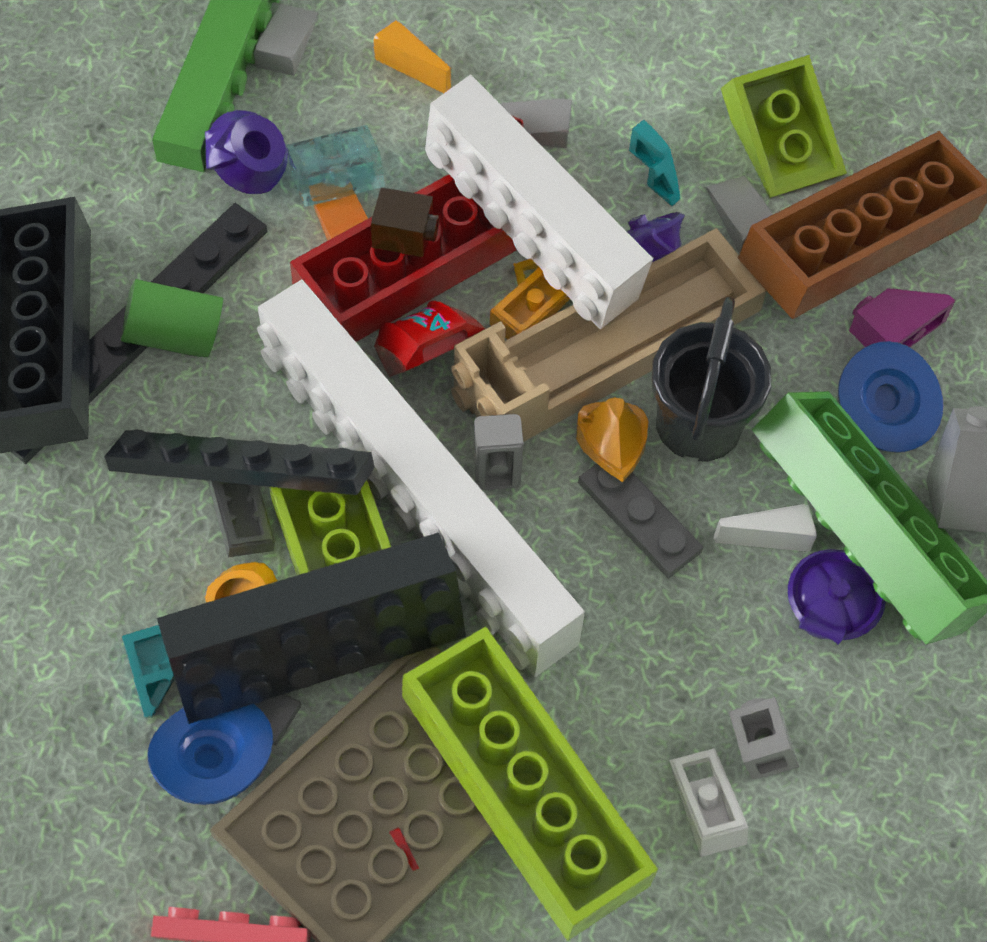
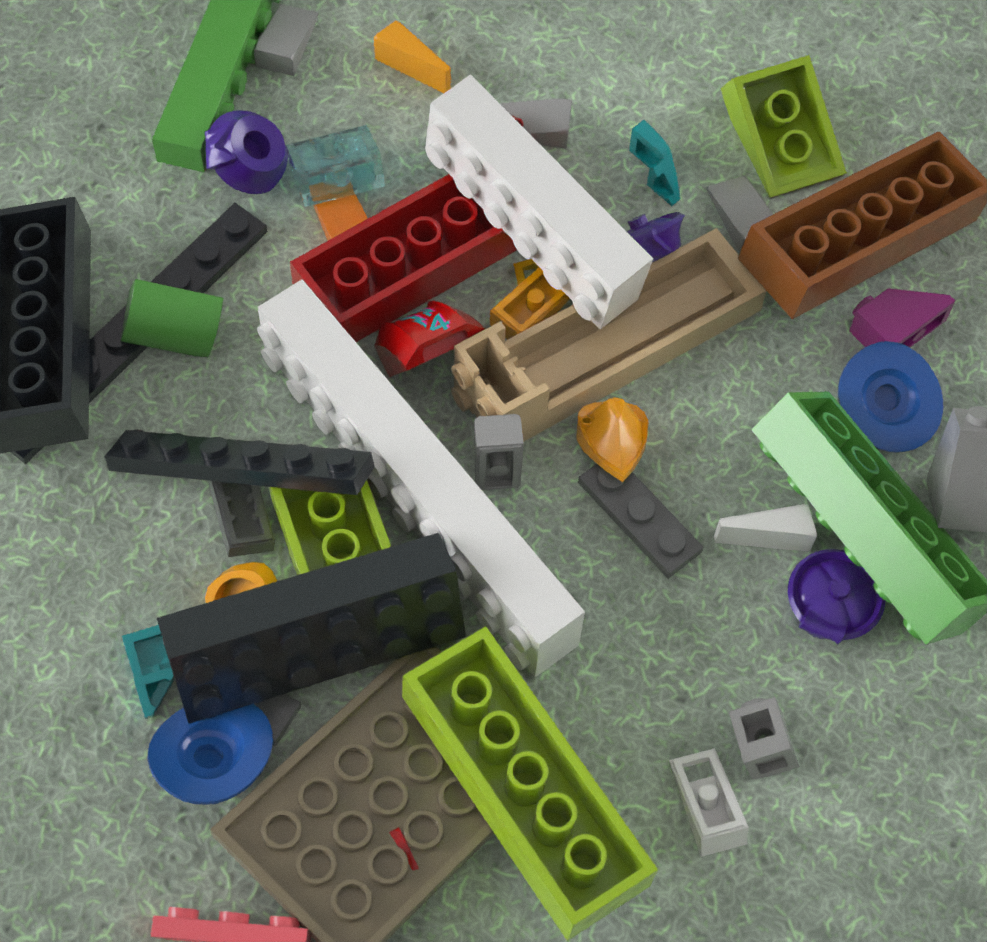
dark brown brick [371,187,440,257] -> none
black piece [652,297,771,462] -> none

